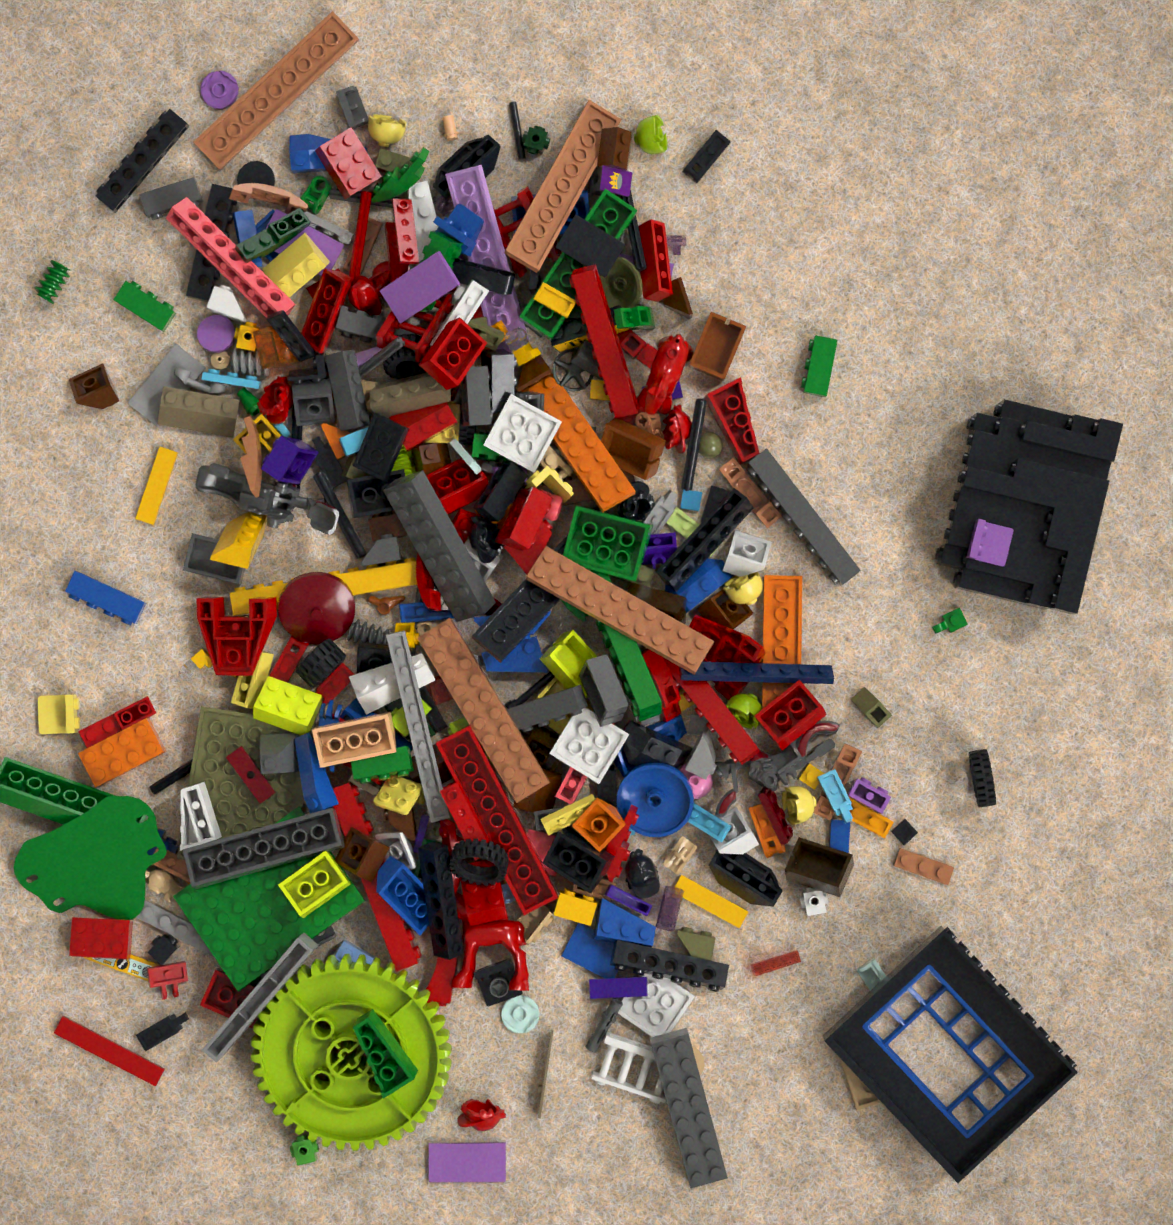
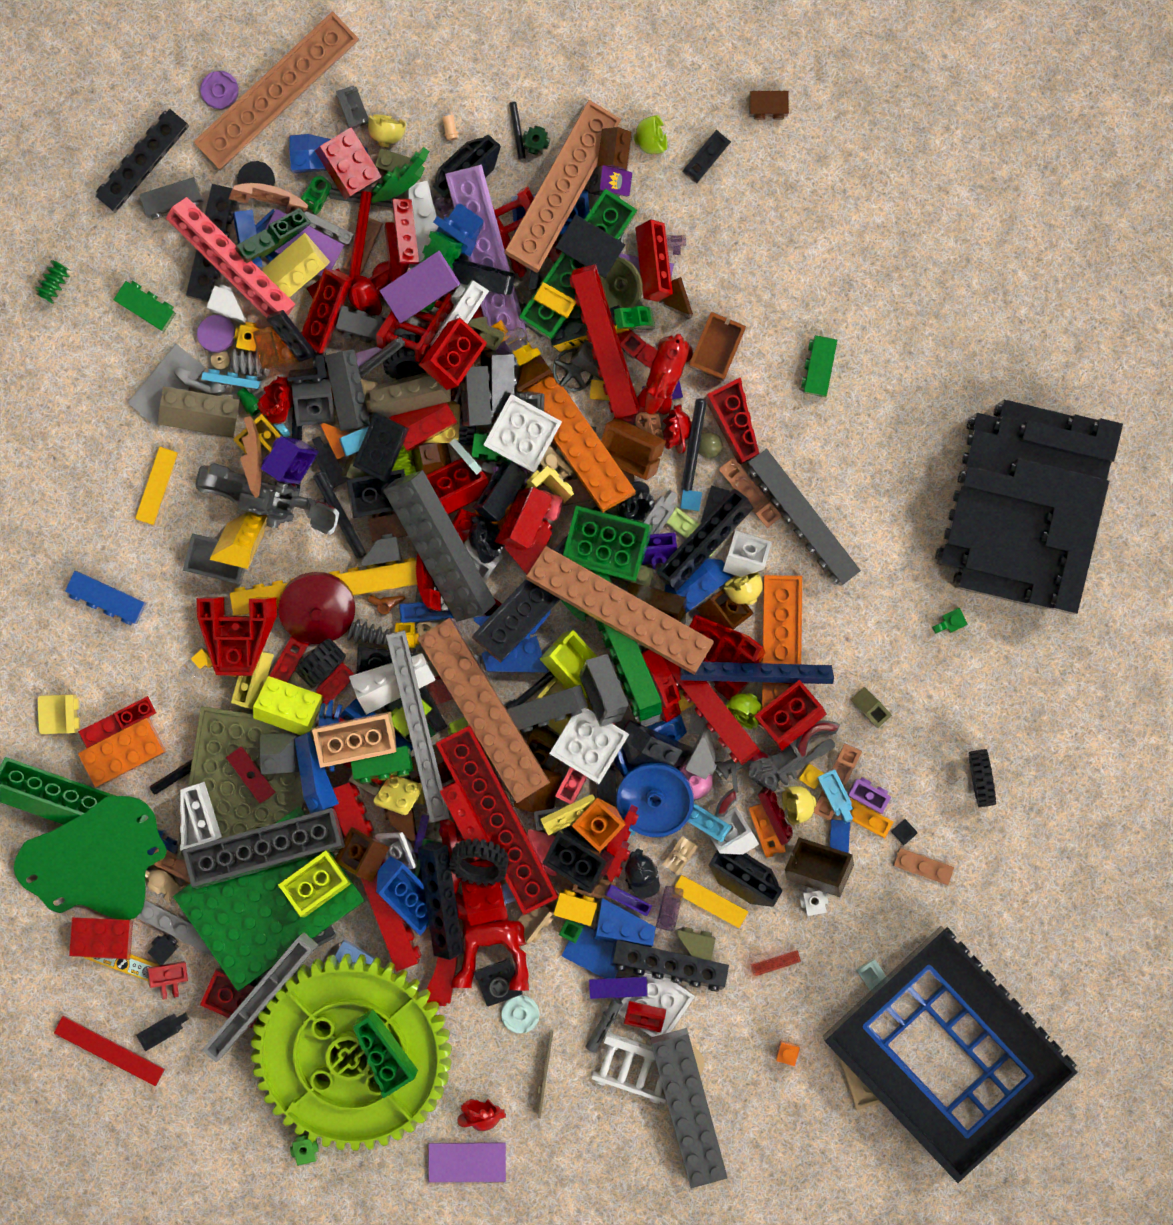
reddish brown slope [69,363,119,409] -> none
black axle [621,189,647,272] -> none
medium lavender bracket [966,519,1014,567] -> none
none -> green slope [558,919,584,944]
none -> red slope [624,1001,666,1033]
none -> reddish brown brick [749,91,789,120]
none -> orange brick [775,1040,800,1066]

